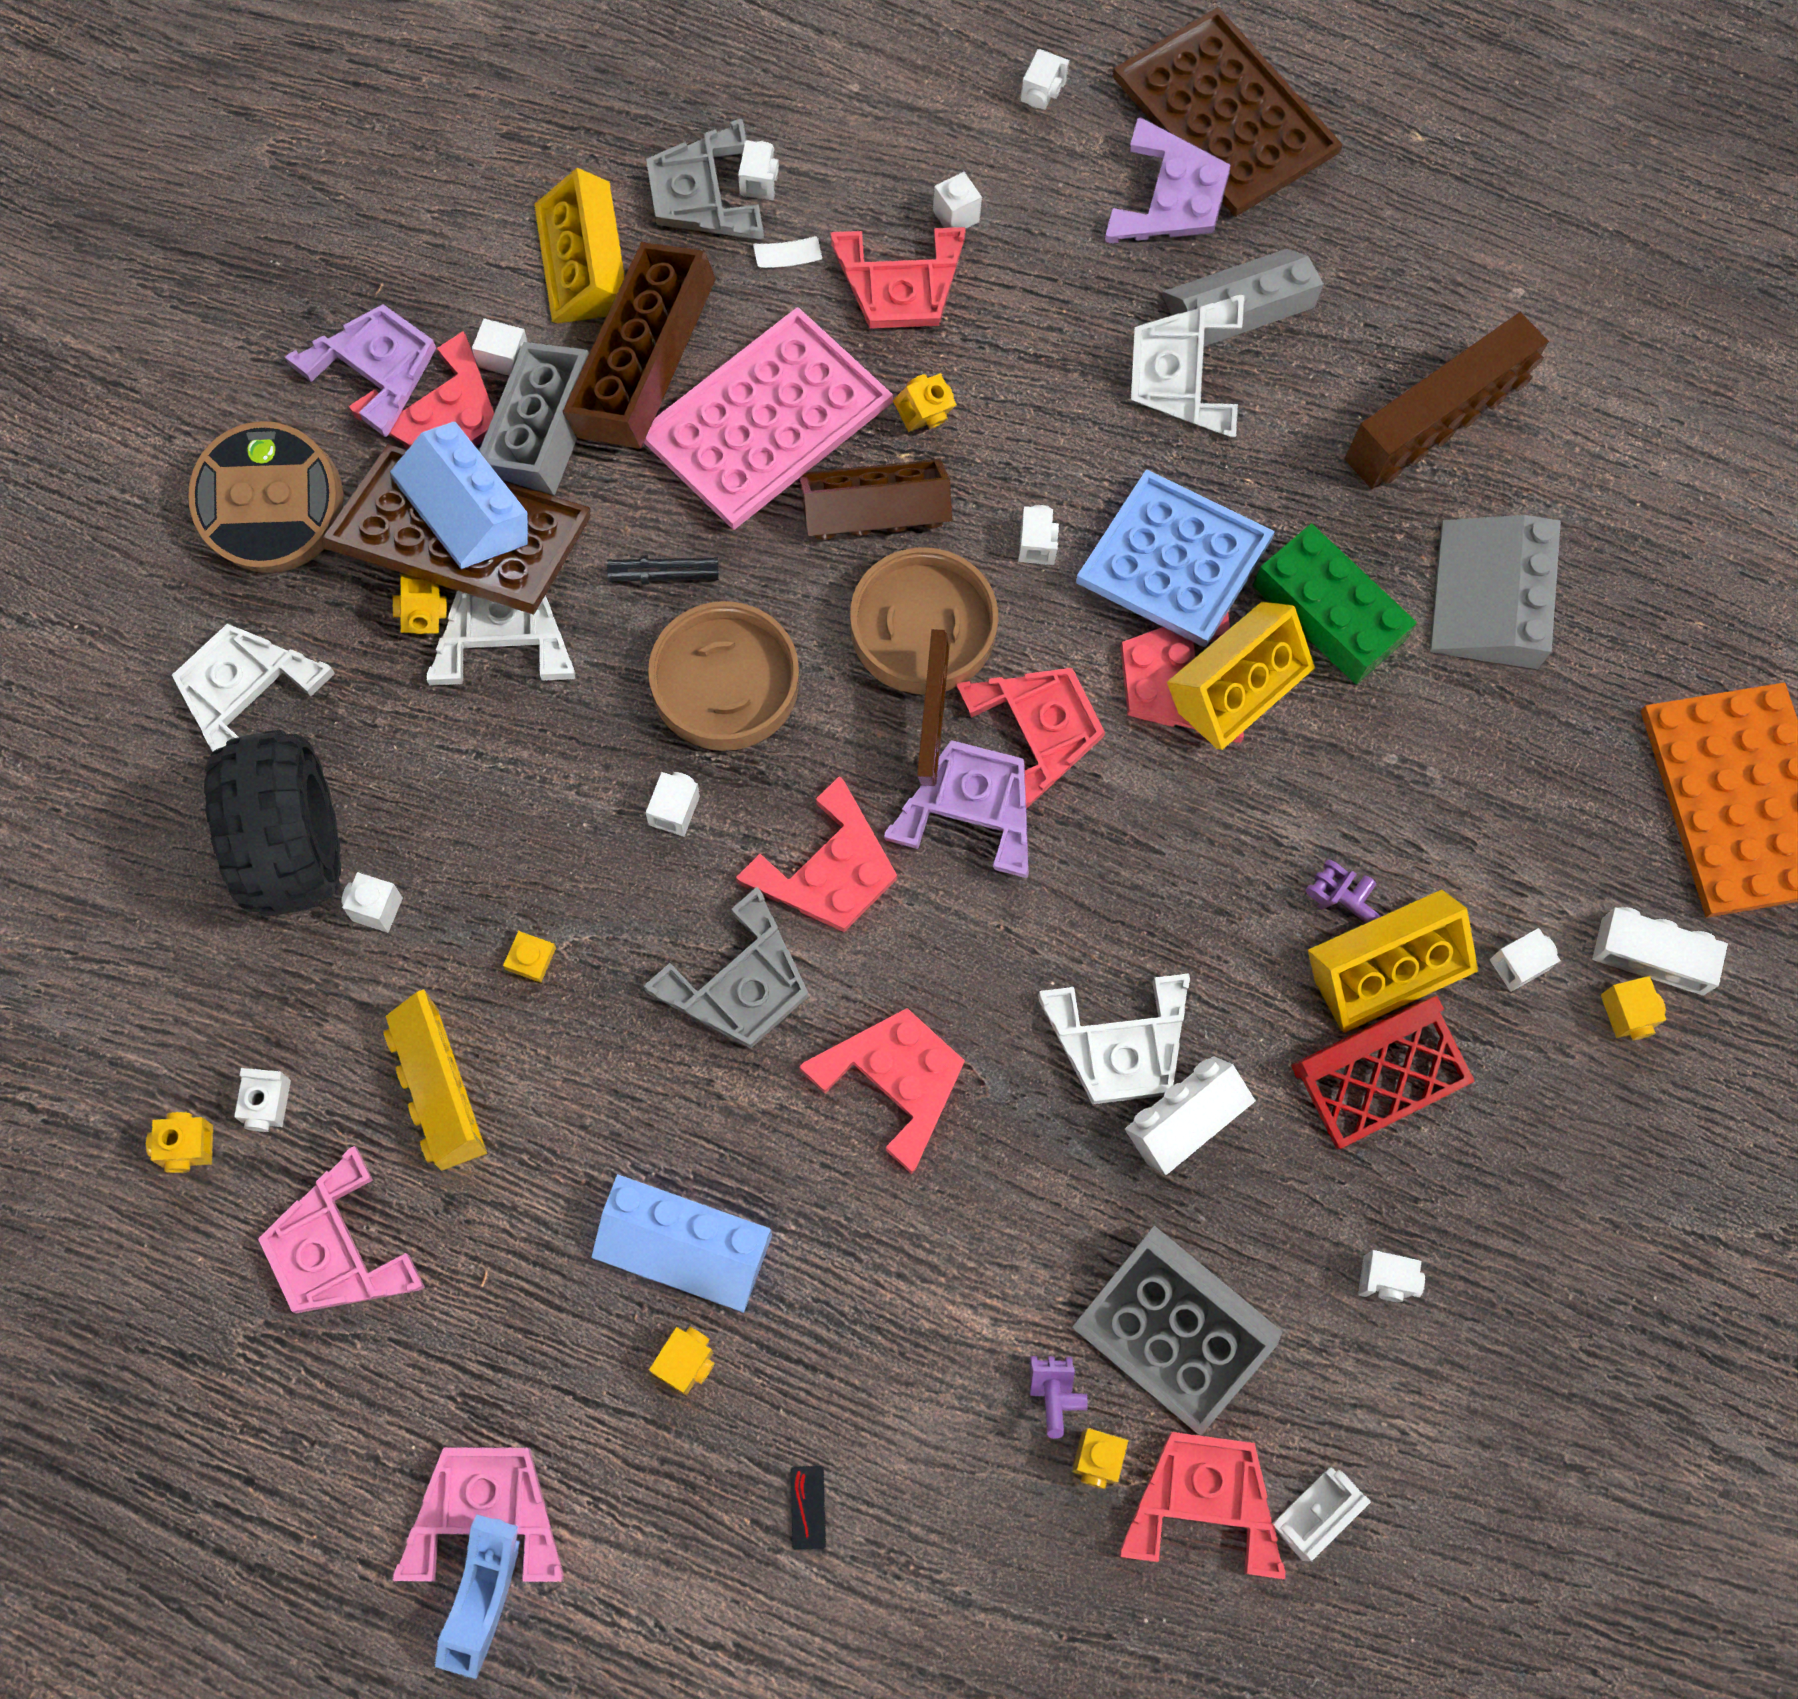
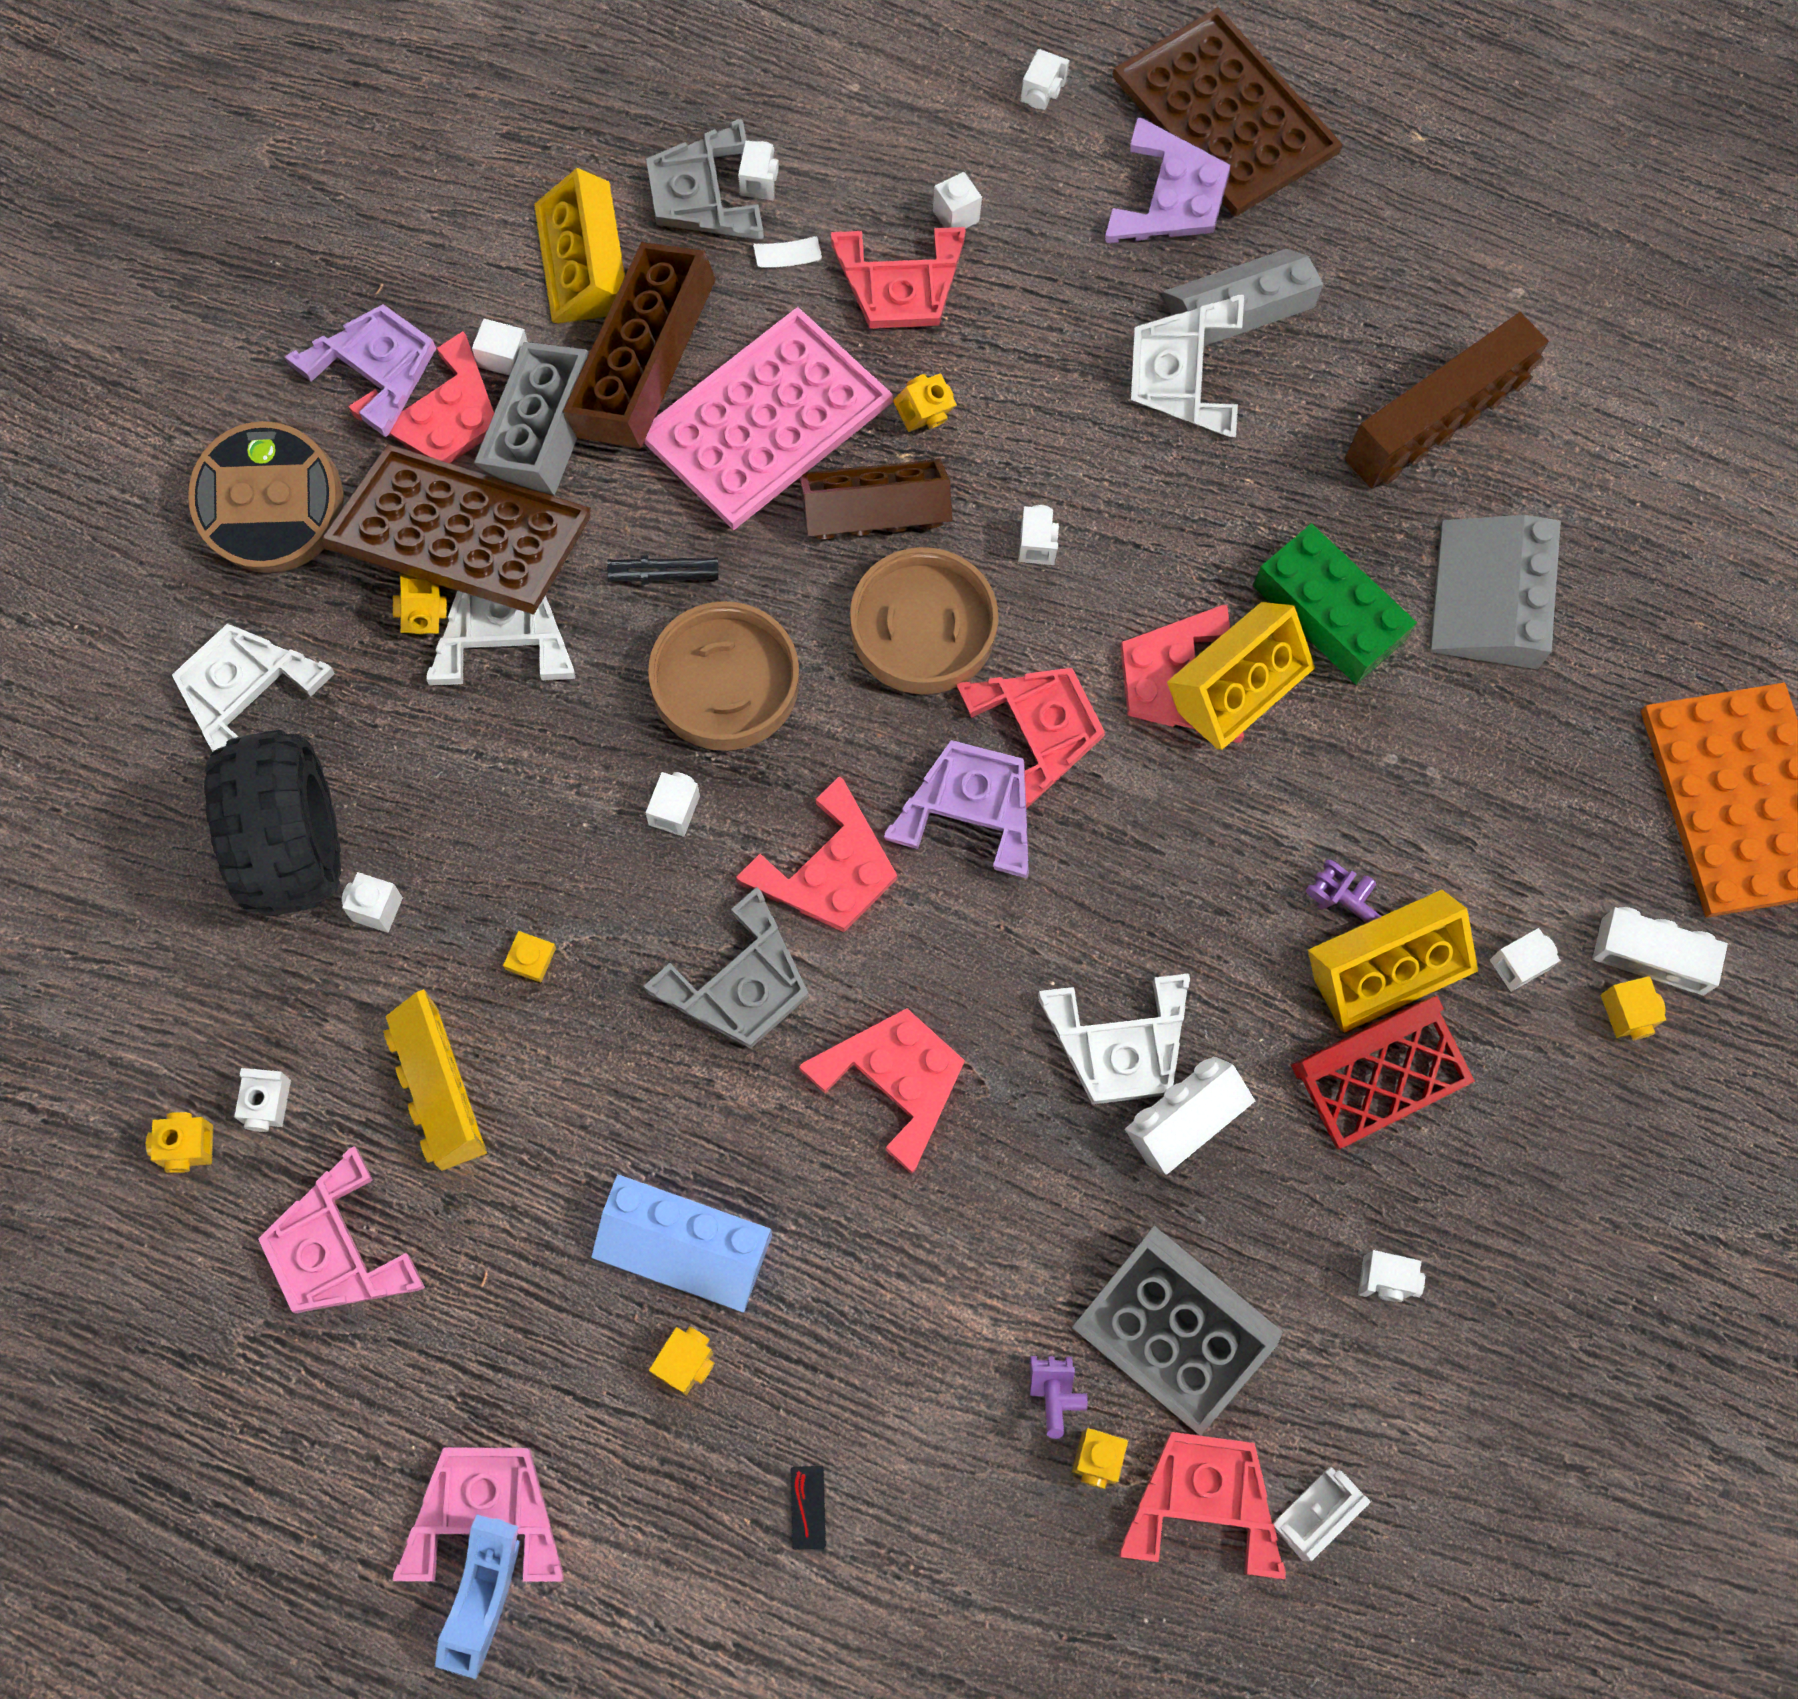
light blue slope [390,421,528,569] -> none
reddish brown tile [917,629,950,786] -> none
light blue plate [1076,469,1275,648] -> none

